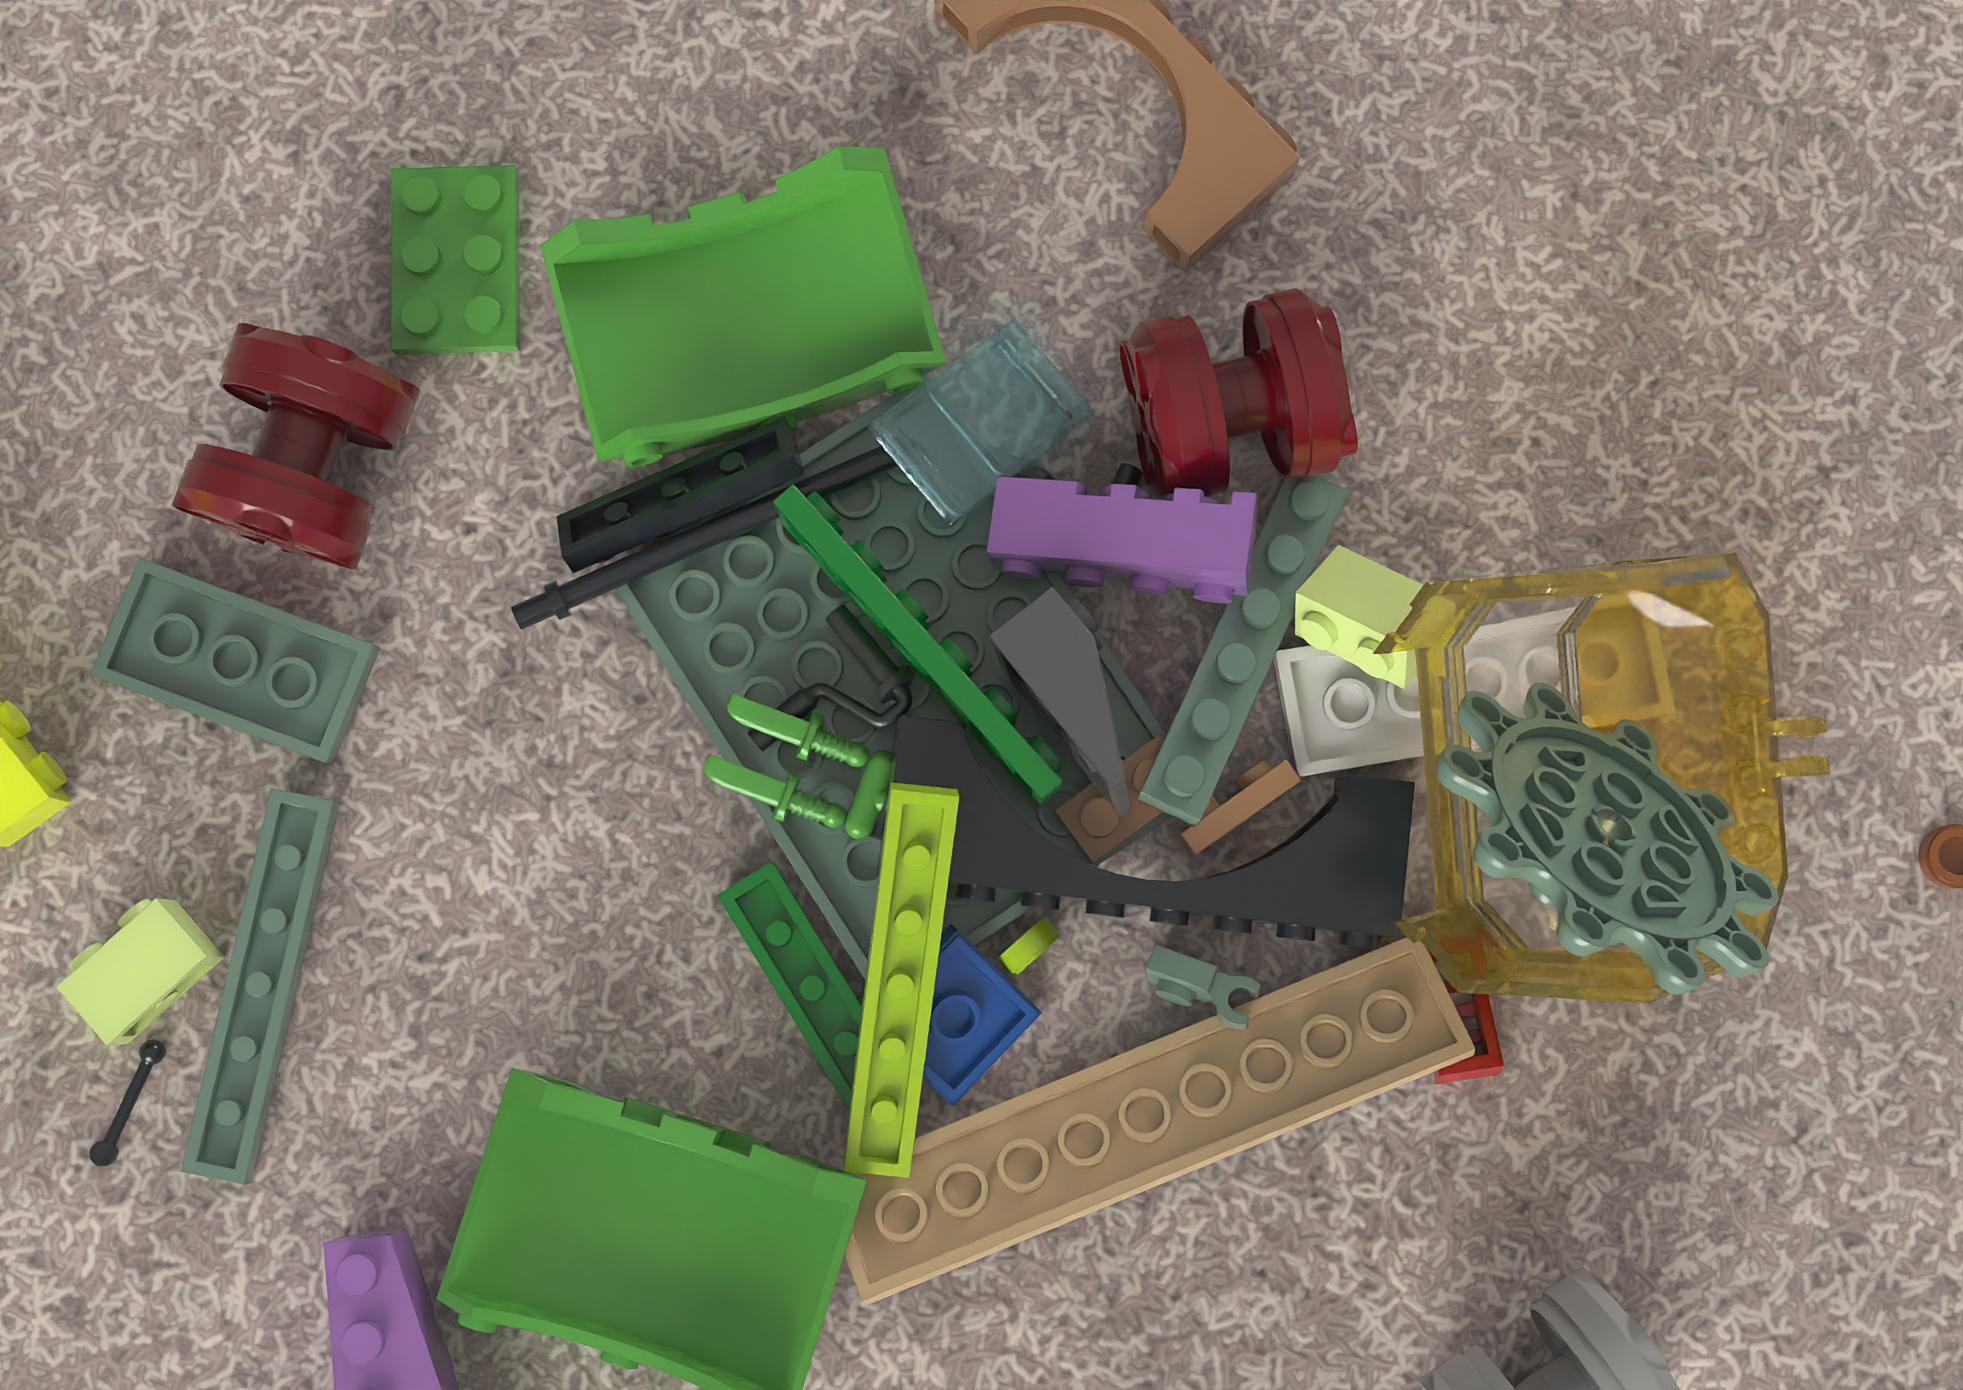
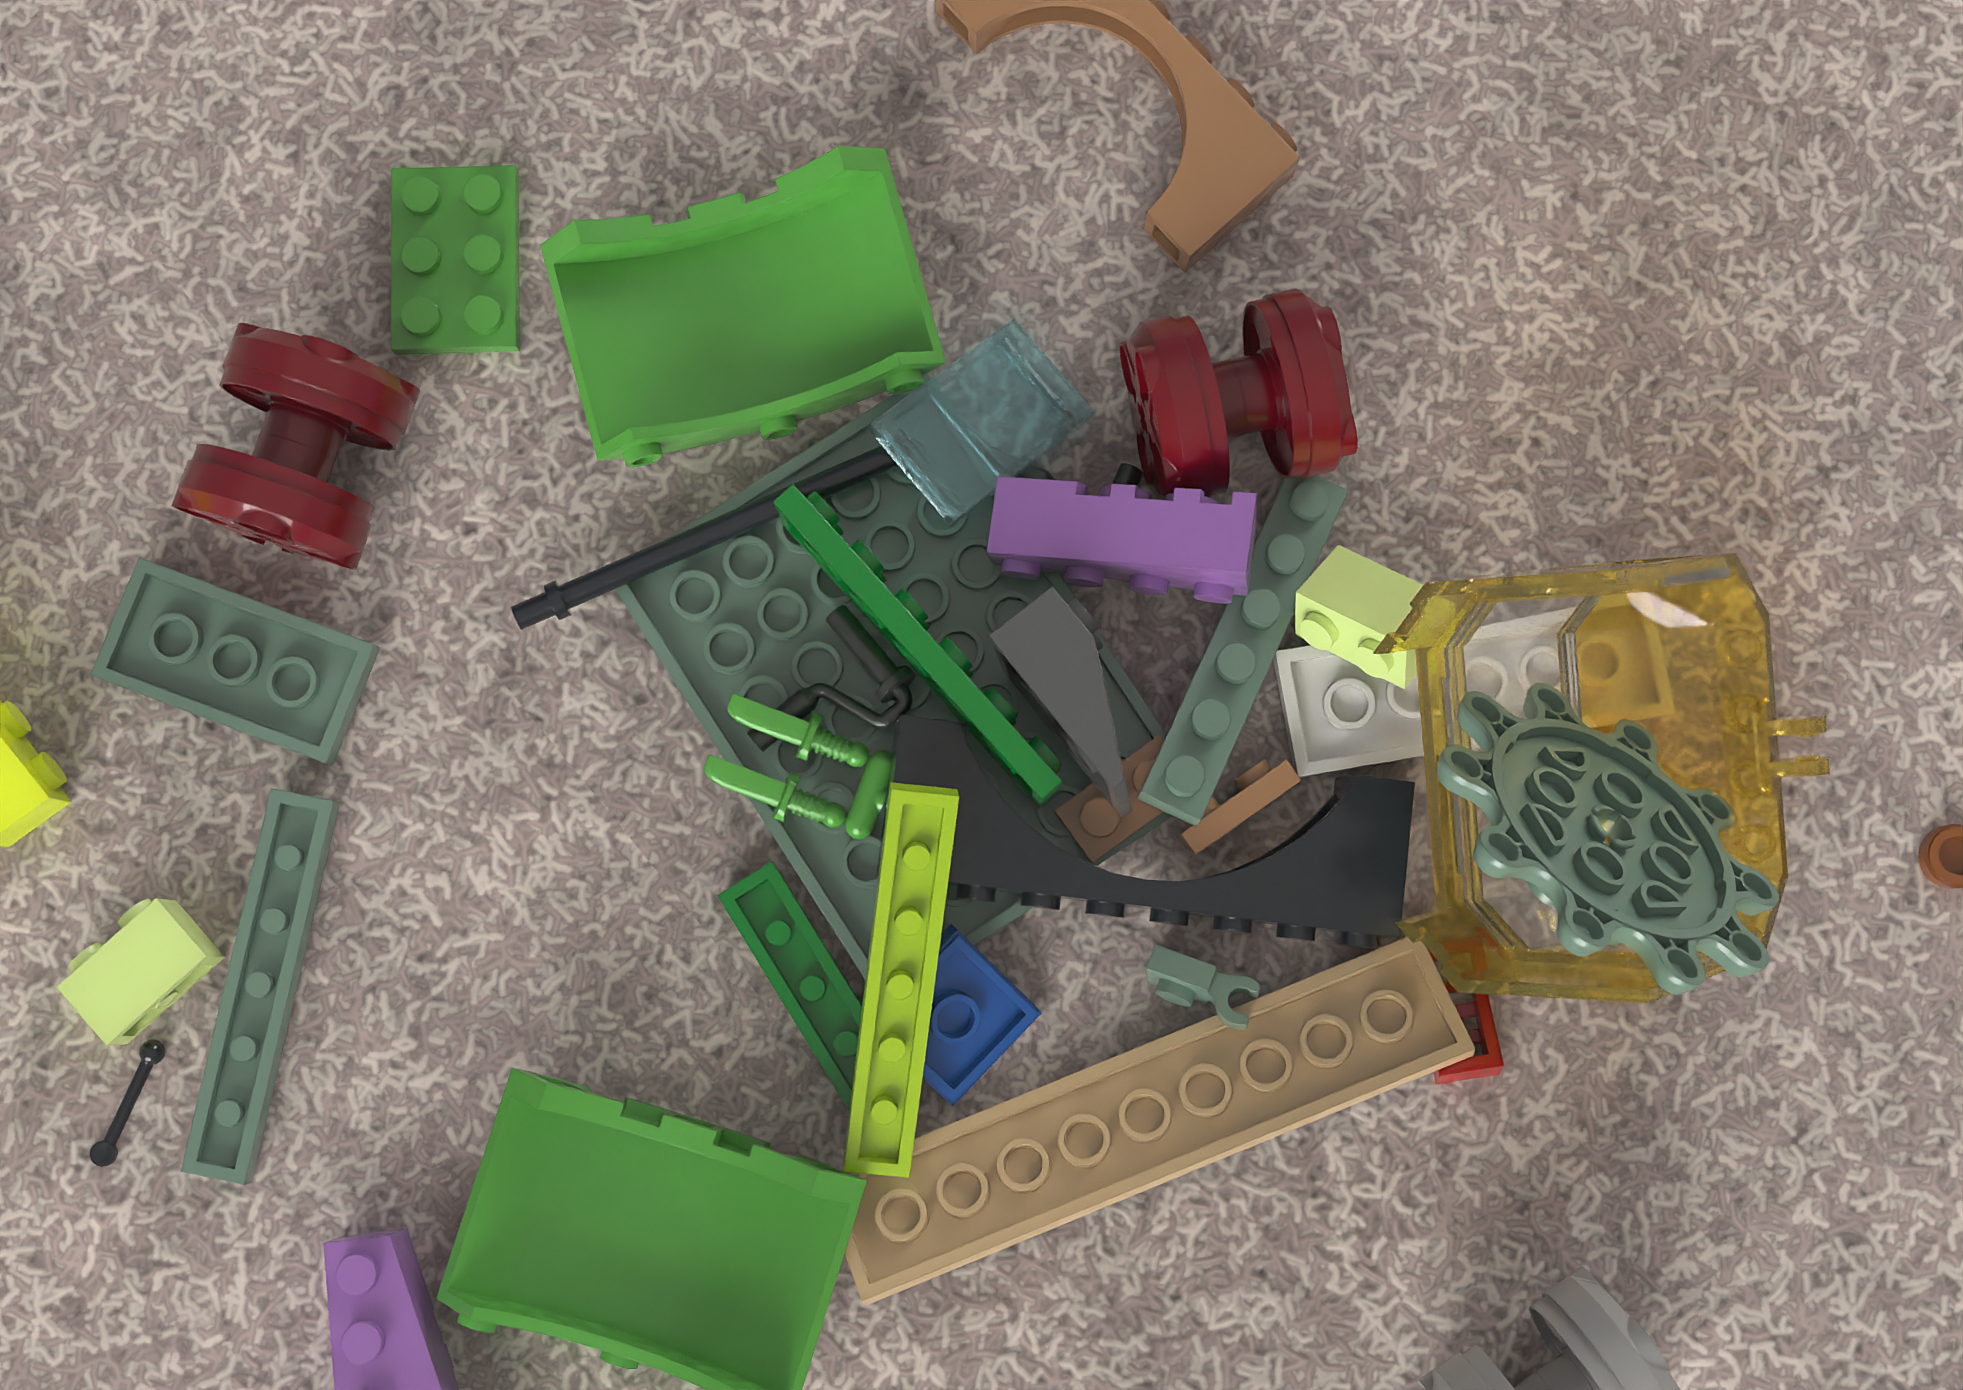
black plate [556,417,804,574] -> none
lime tile [997,915,1060,976] -> none

